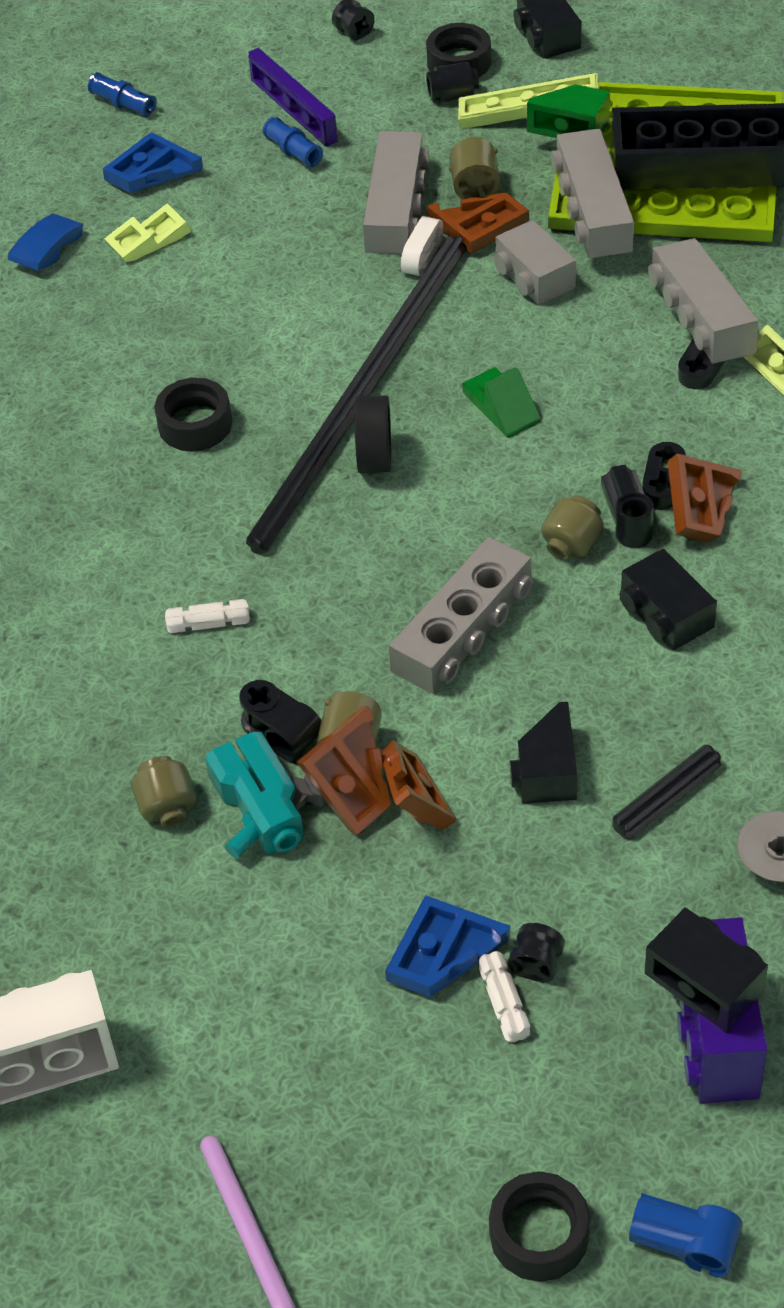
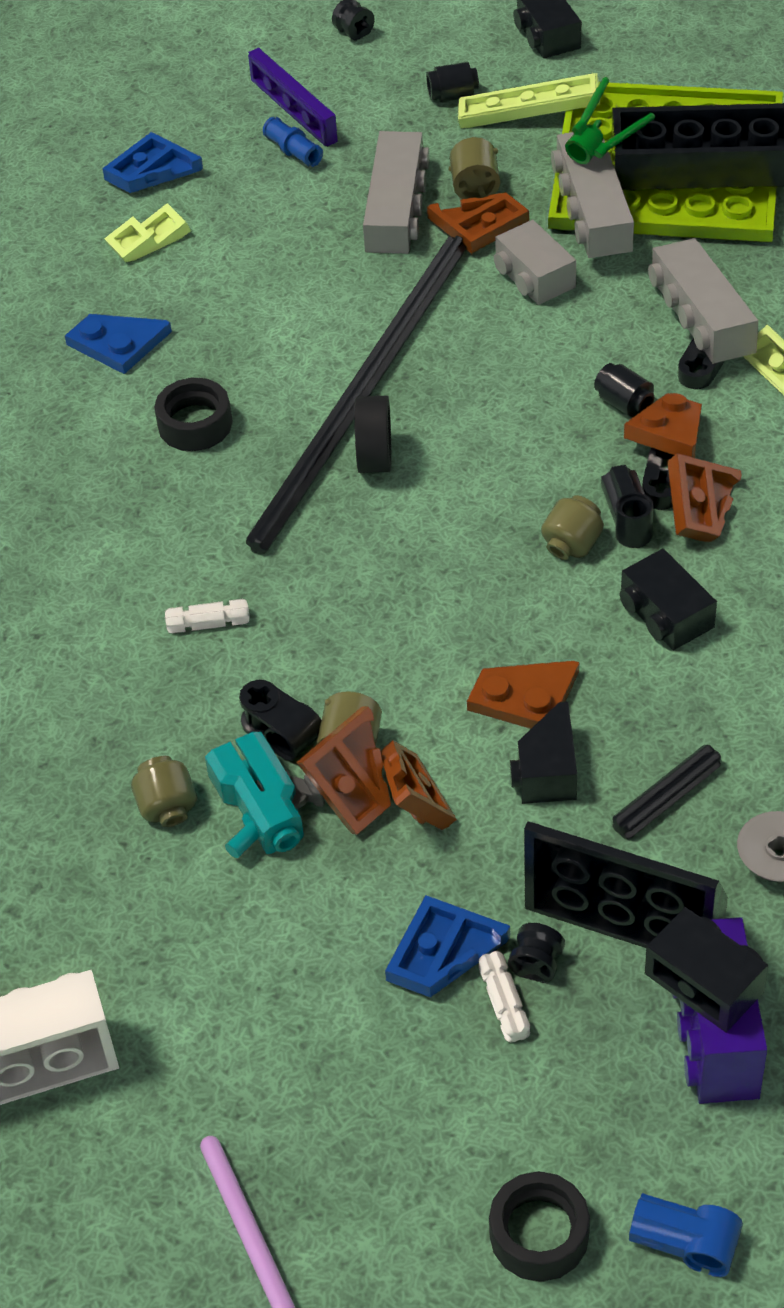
blue slope [8,213,83,271] -> none
blue pin [87,72,157,117] -> none
light grey brick [389,536,534,694] -> none
white beam [401,216,444,277] -> none
black tyre [426,22,491,78] -> none
green slope [462,367,540,438] -> none
green slope [527,84,610,138] -> none
none -> blue wing [65,314,172,374]
none -> dark orange wing [467,661,580,729]
none -> black slope [524,821,728,948]
none -> green plant [565,77,655,164]
none -> black brick [594,363,655,417]
none -> dark orange wing [624,393,702,458]

